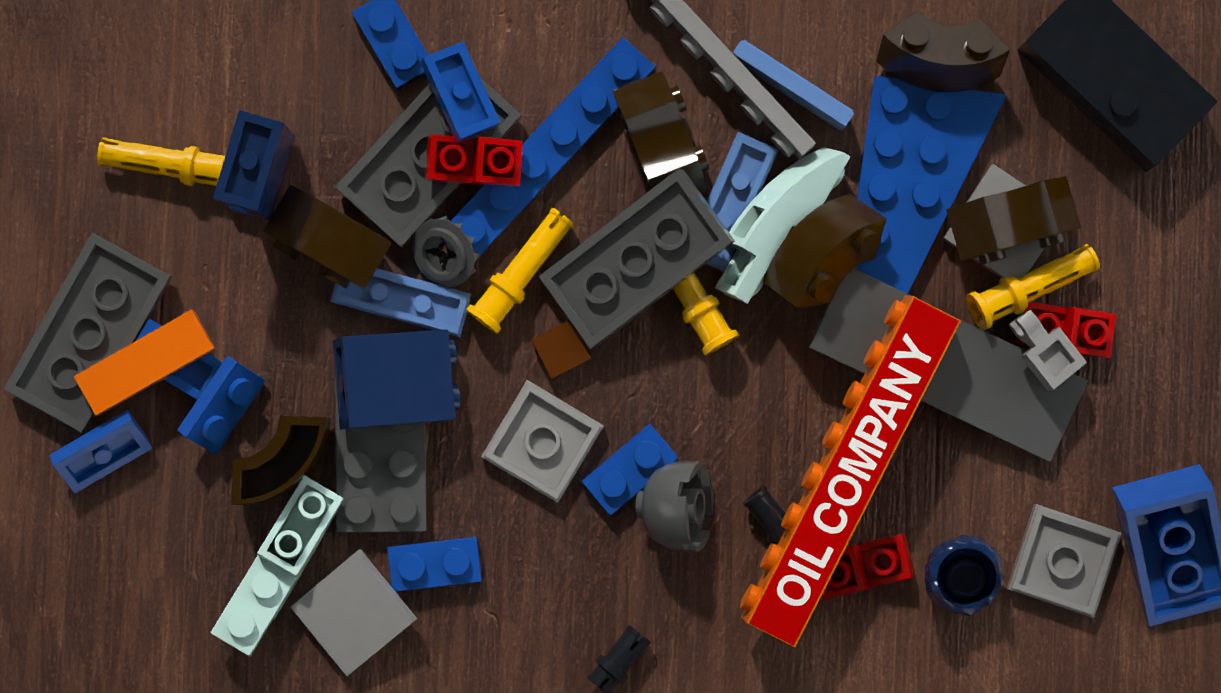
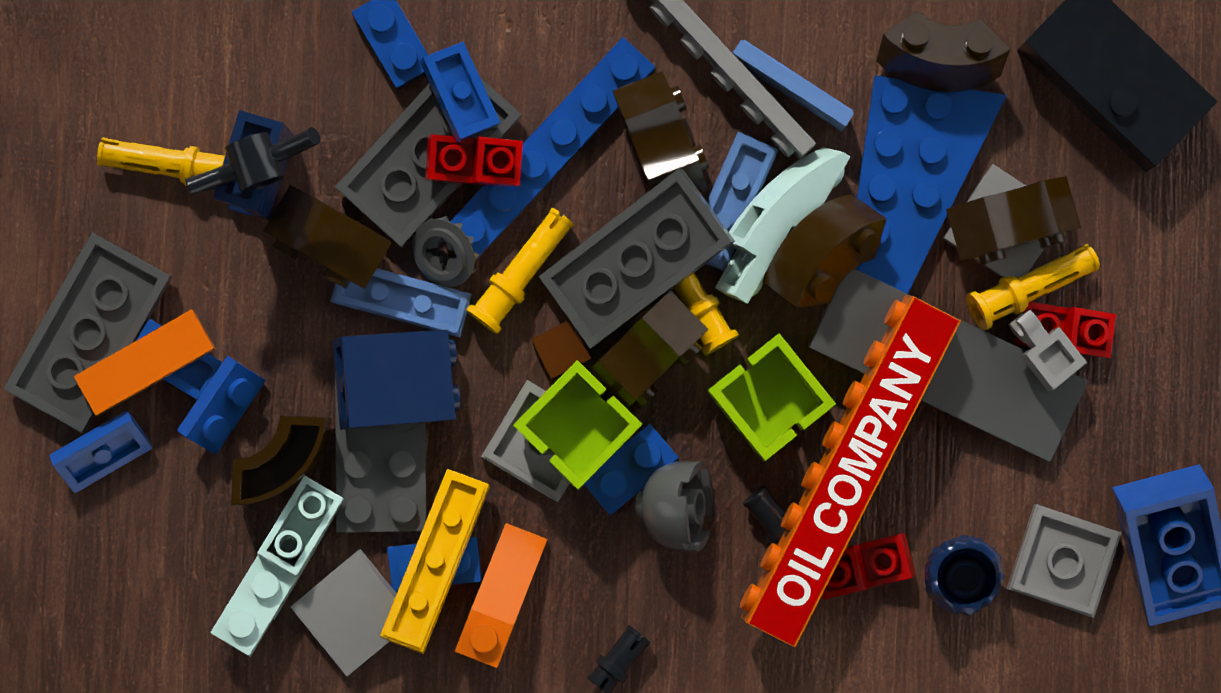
none -> black piece [185,127,320,196]
none -> yellow tile [380,469,490,654]
none -> orange slope [455,523,548,668]
none -> lime piece [513,360,642,490]
none -> dark brown brick [589,291,708,410]
none -> lime piece [706,333,836,461]

